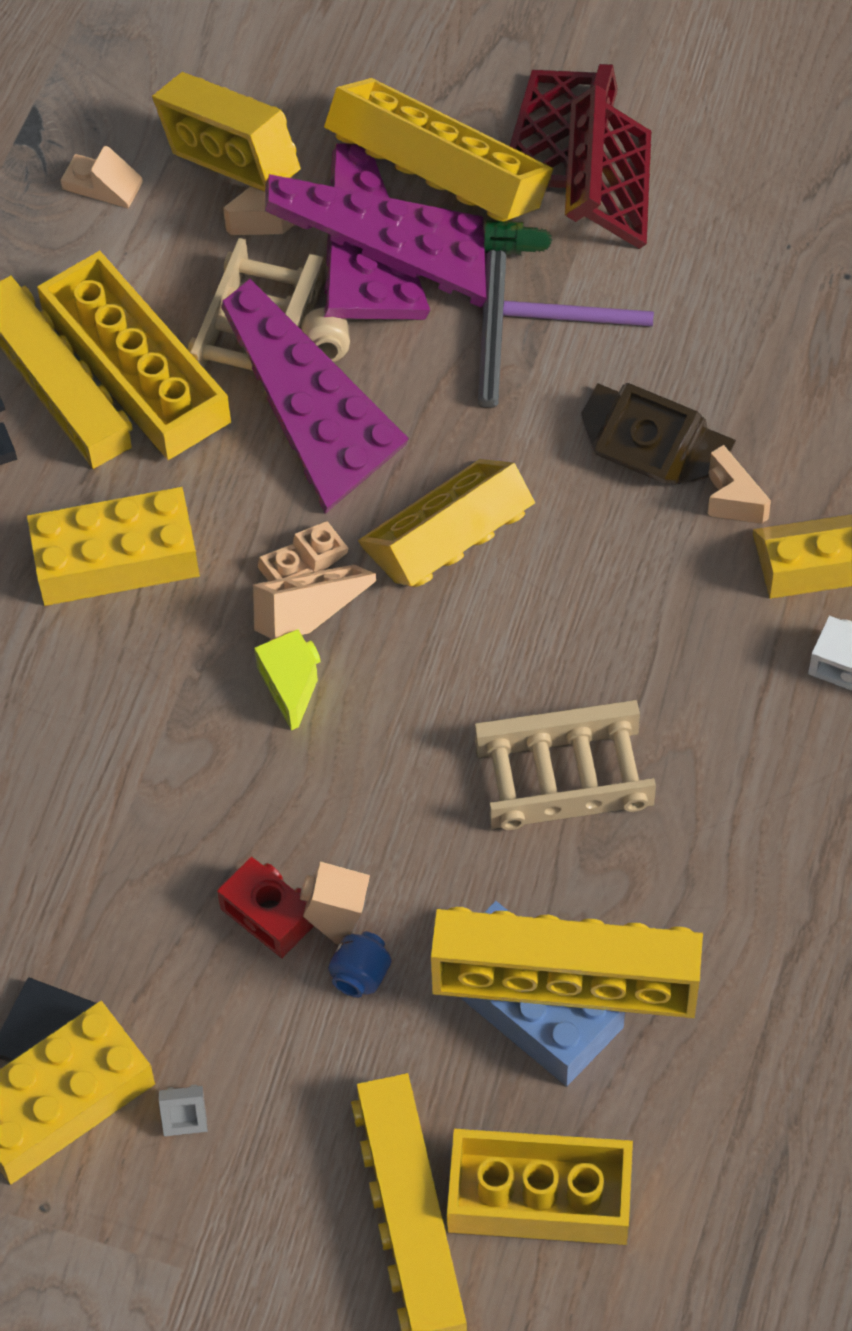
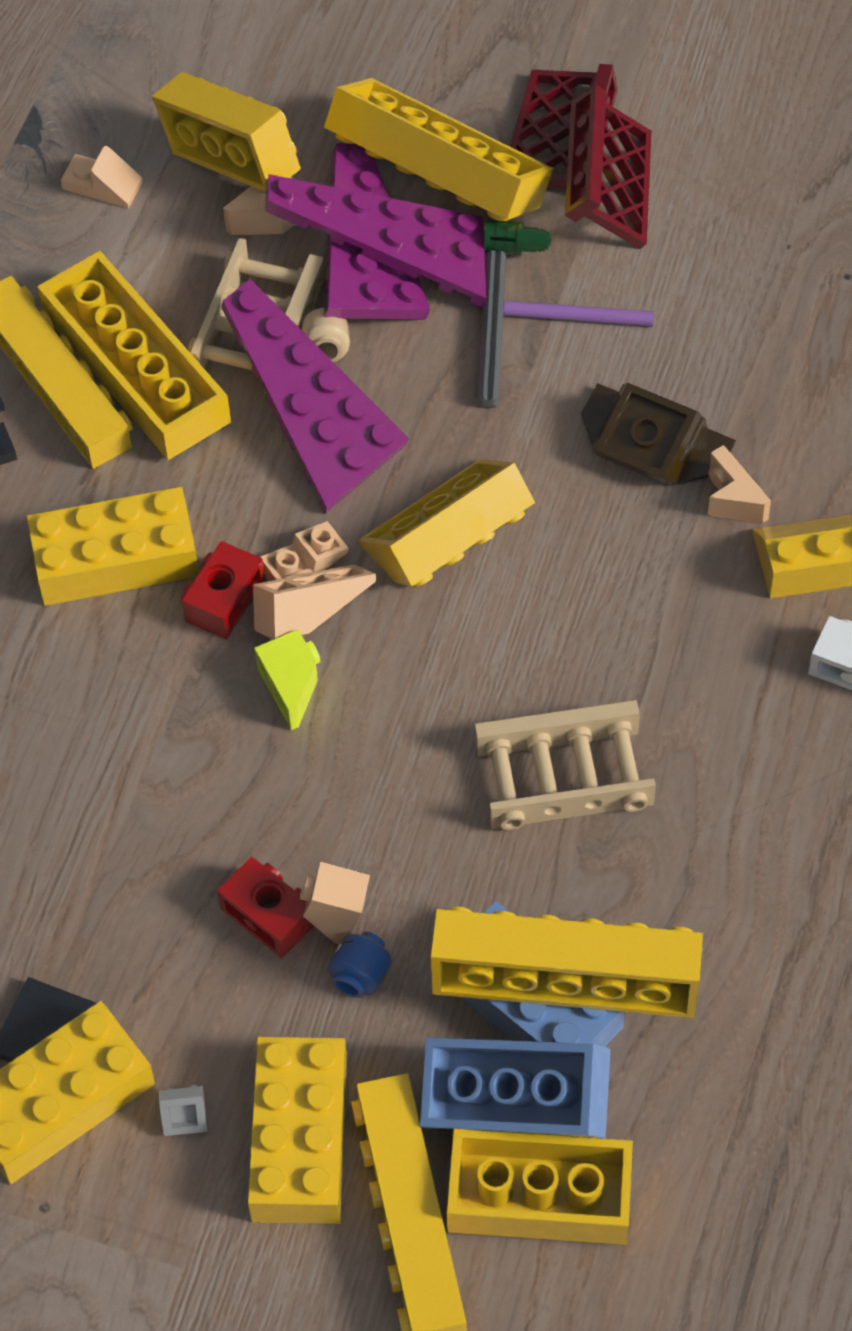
none -> red brick [180,541,265,640]
none -> yellow brick [248,1037,347,1224]
none -> medium blue brick [420,1038,611,1139]

